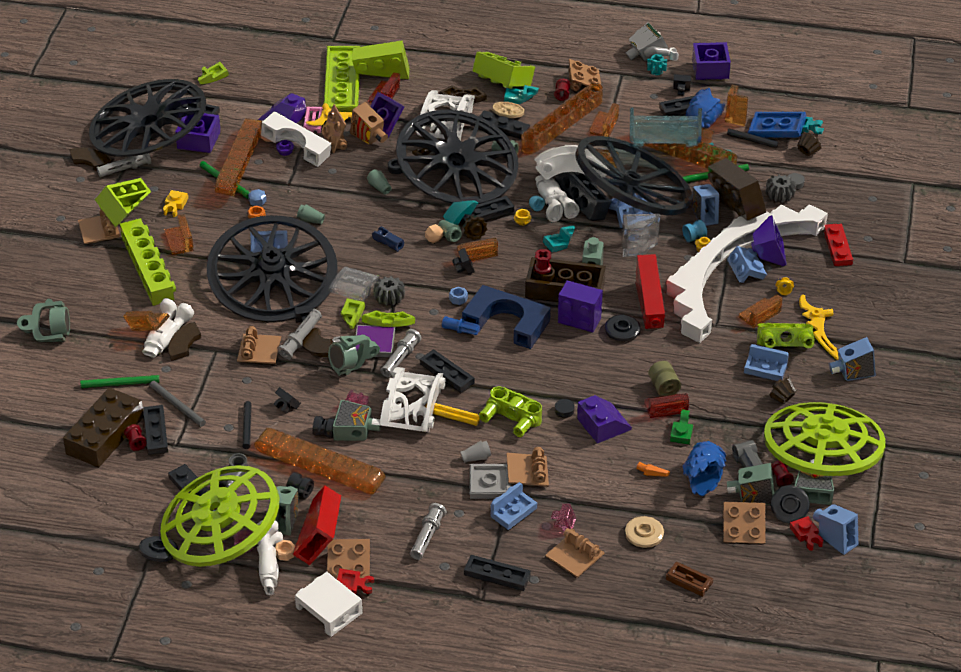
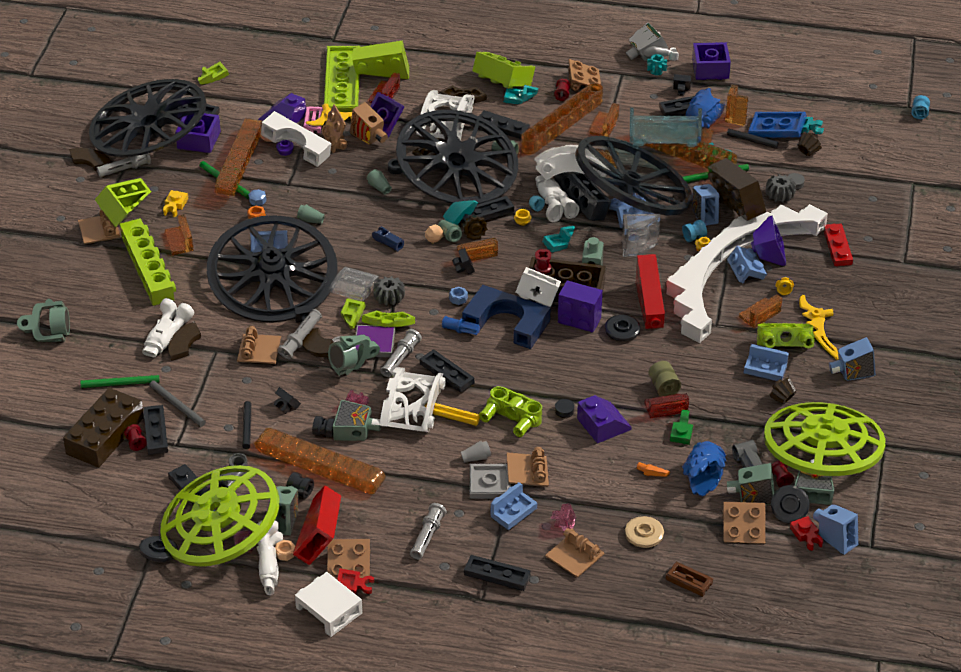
clear orange panel [123,311,170,331] -> none
tan wheel [492,102,524,118] -> none
none -> white brick [515,267,561,307]
none -> dark azure wheel [912,95,930,119]

